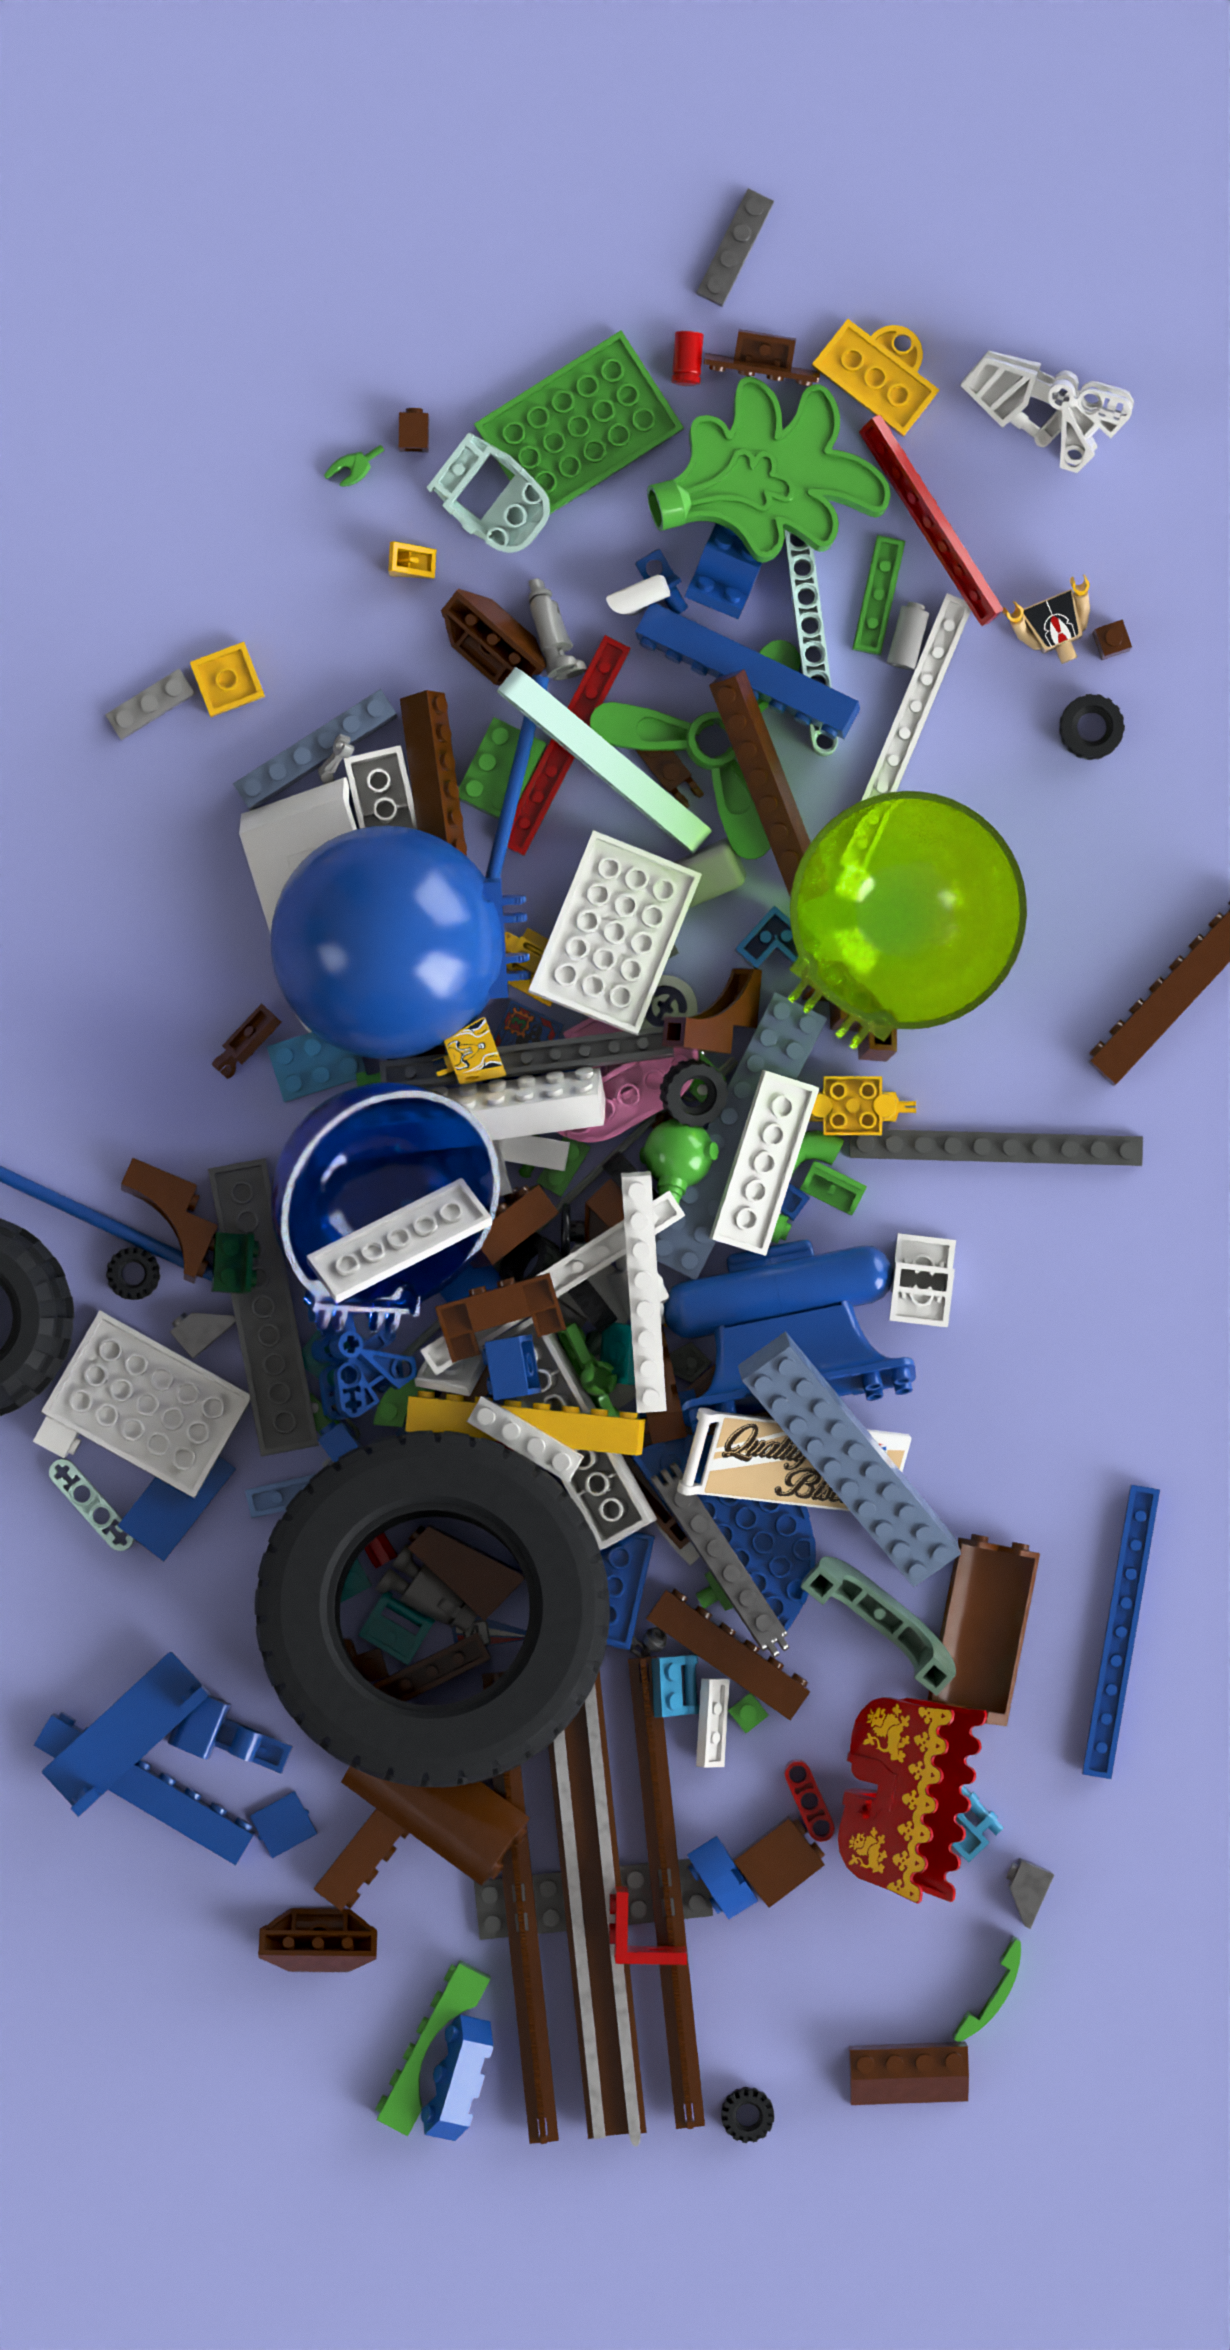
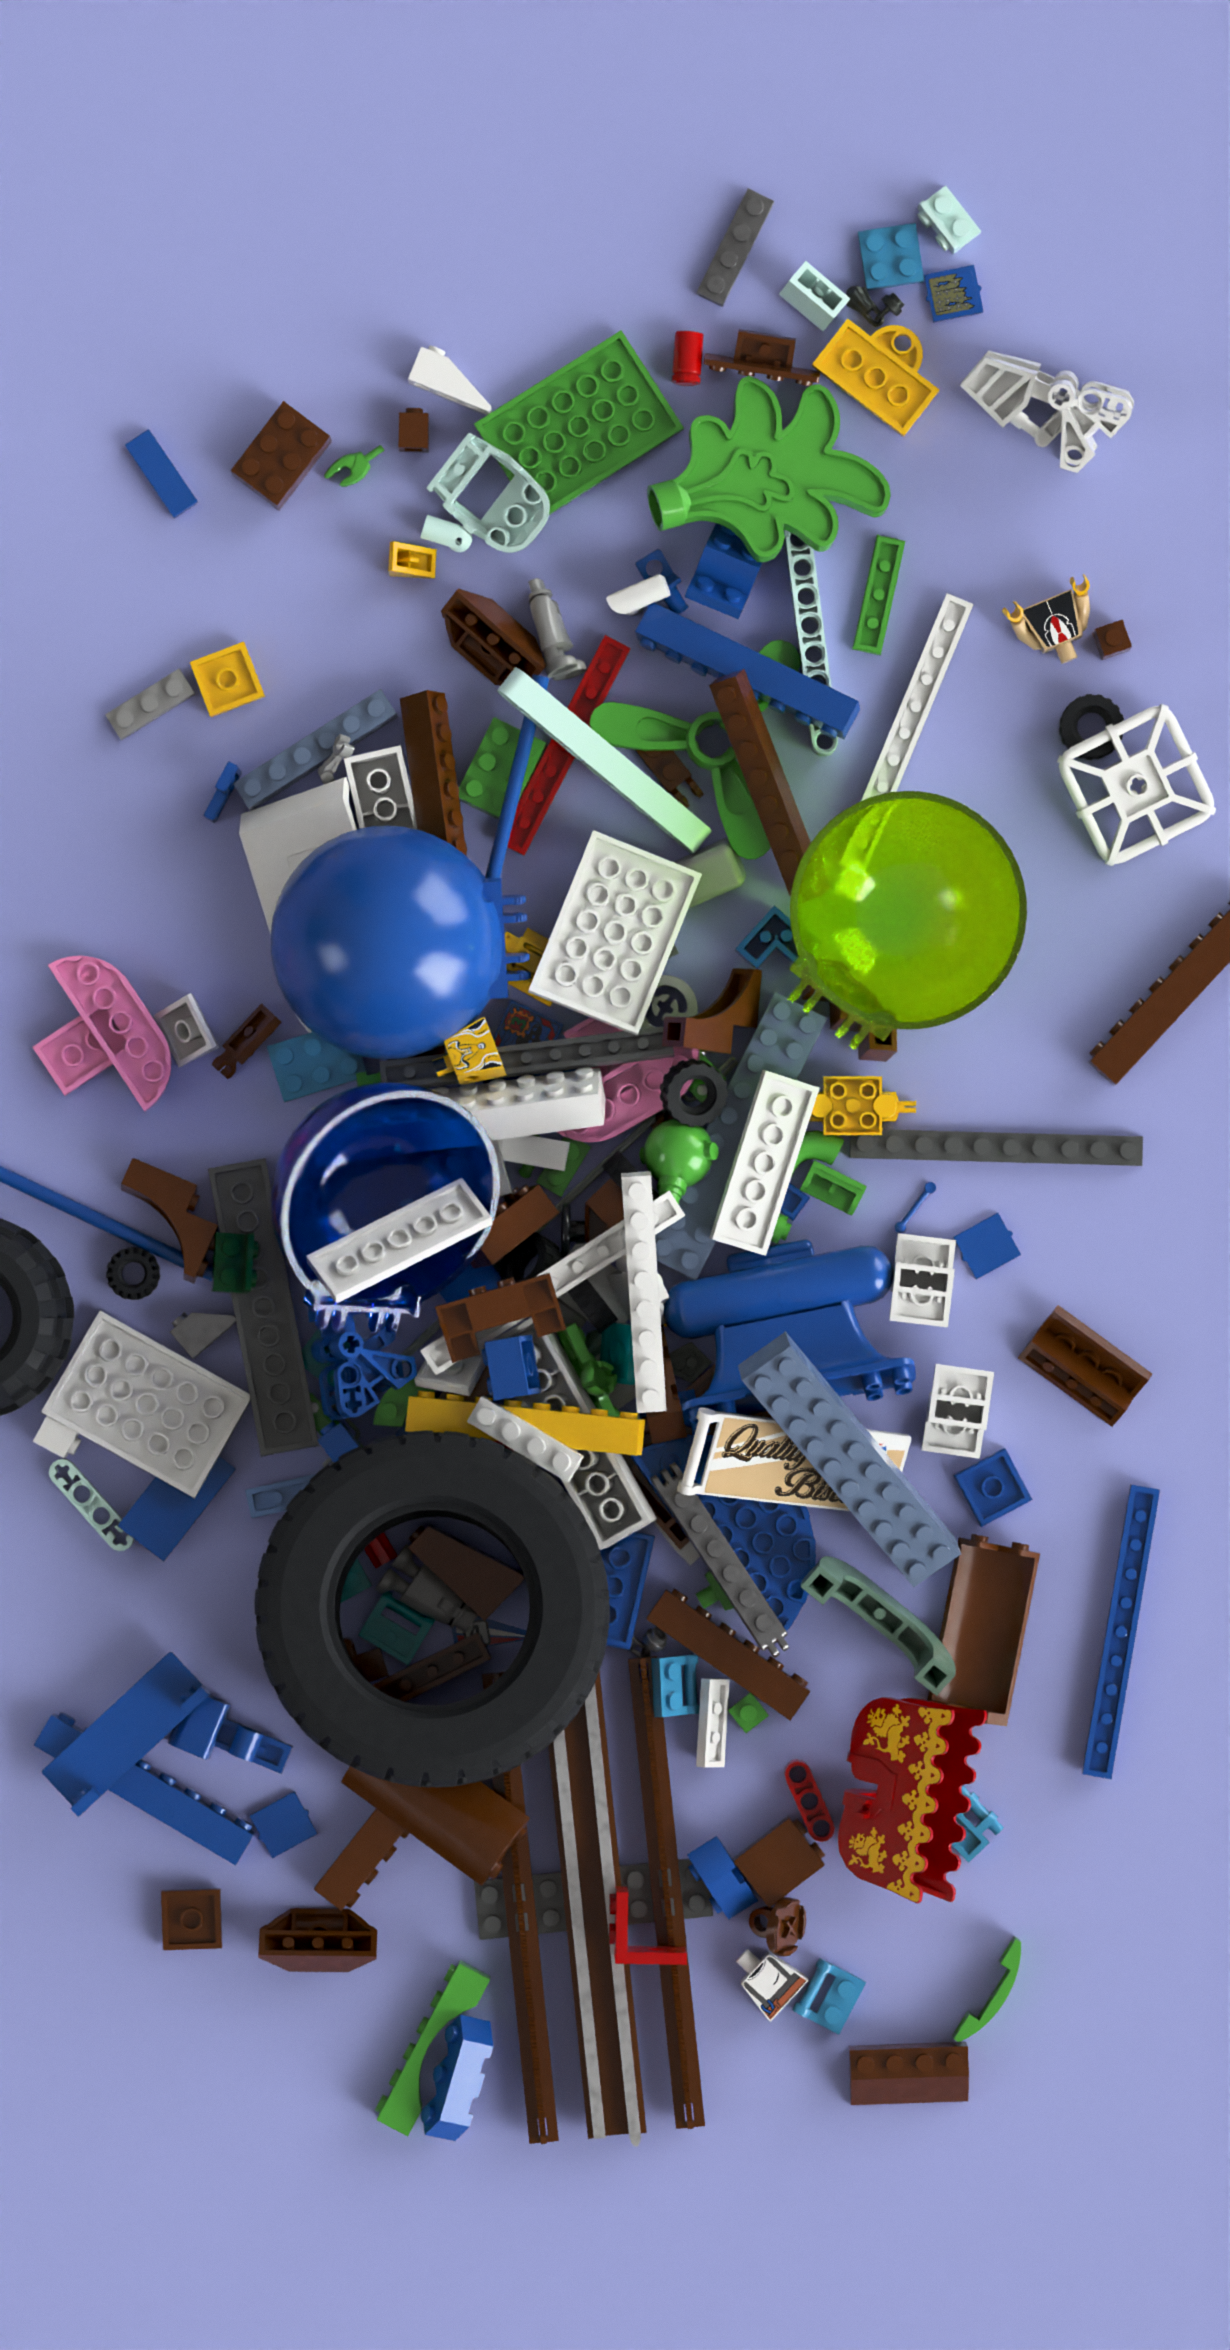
black tyre [721,2087,774,2143] -> none
red plate [859,415,1004,627] -> none
light grey brick [887,602,929,670] -> none
flat silver slope [1006,1858,1054,1929] -> none
none -> bright pink plate [32,956,172,1112]
none -> blue tile [125,429,198,519]
none -> white slope [153,993,220,1067]
none -> reddish brown plate [161,1888,223,1950]
none -> blue tile [203,761,242,823]
none -> reddish brown brick [230,401,332,511]
none -> white slope [408,345,492,415]
none -> light aqua piece [420,515,473,552]
none -> torso [736,1949,809,2022]
none -> reddish brown tile [749,1897,806,1957]
none -> light aqua brick [779,261,850,331]
none -> dark azure plate [792,1958,866,2035]
none -> pearl dark grey piece [846,286,904,327]
none -> dark azure plate [858,223,924,291]
none -> blue hinge [895,1182,936,1233]
none -> light aqua bracket [917,185,981,254]
none -> white bracket [921,1364,994,1459]
none -> piece [924,265,984,323]
none -> blue piece [953,1213,1021,1279]
none -> blue tile [953,1448,1033,1527]
none -> reddish brown slope [1018,1305,1152,1427]
none -> white plate [1057,704,1216,866]

